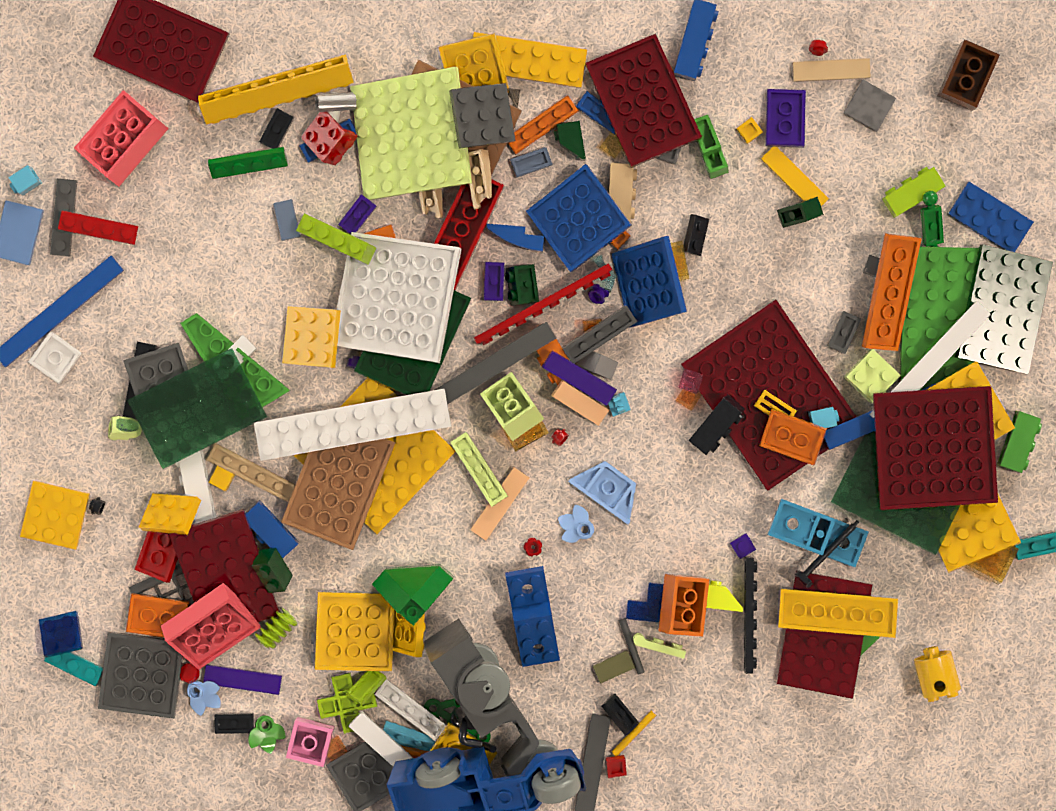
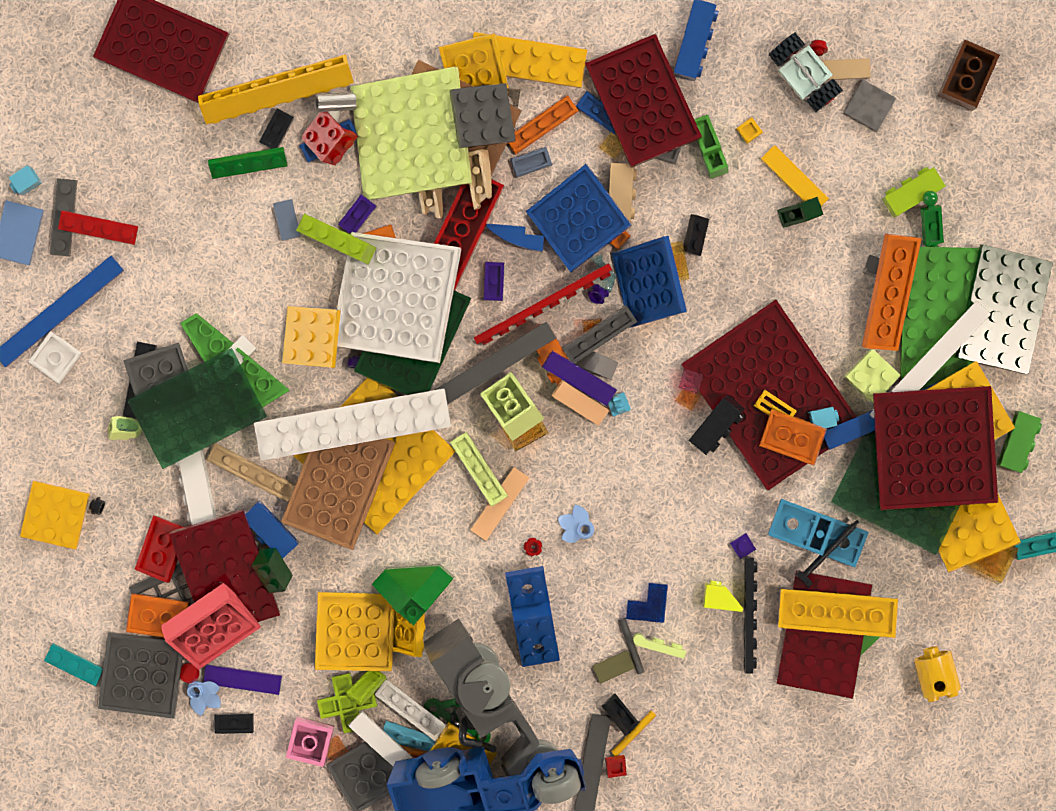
clear blue plate [39,611,83,658] -> none
coral slope [74,90,169,187] -> none
yellow plate [139,493,201,535] -> none
yellow tile [208,466,235,492] -> none
bright green plate [248,715,286,754] -> none
lime piece [255,608,297,649] -> none
dark green bracket [505,264,539,306] -> none
red plate [551,429,569,446] -> none
dark green slope [554,121,586,161] -> none
light blue wing [568,461,636,525] -> none
orange brick [658,574,709,637] -> none
dark purple tile [766,89,806,148] -> none
dark grey plate [827,311,861,354] -> none
blue plate [948,181,1034,252] -> none
none -> plate [768,32,843,112]

